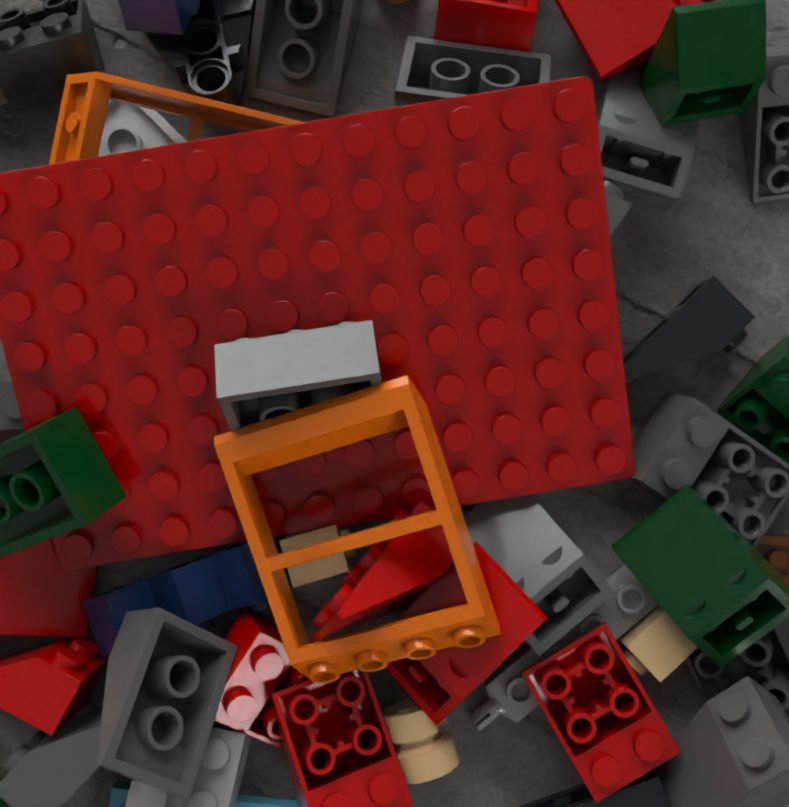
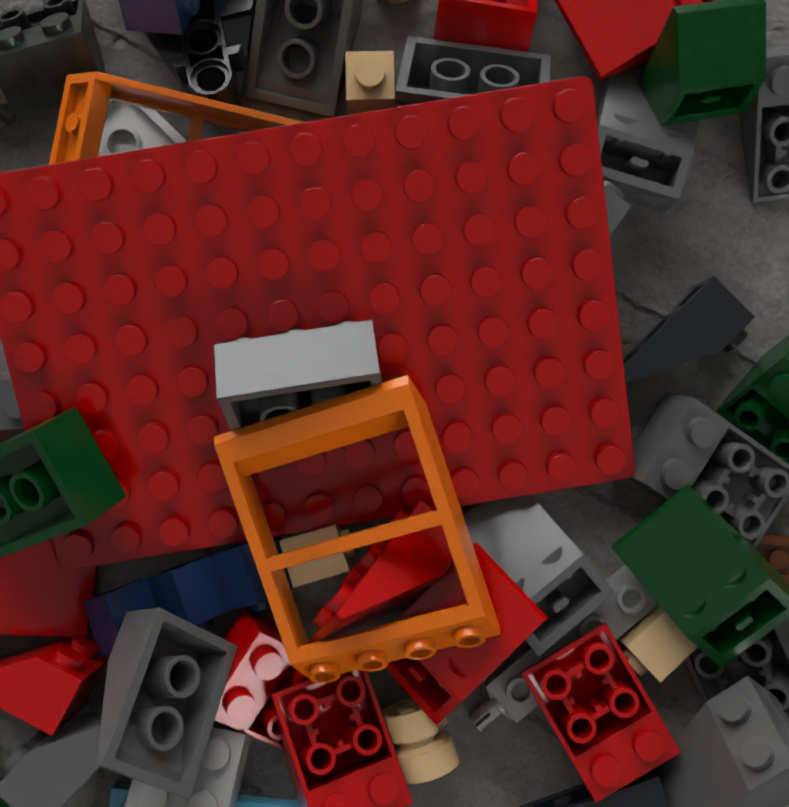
none -> tan brick [345,51,395,115]

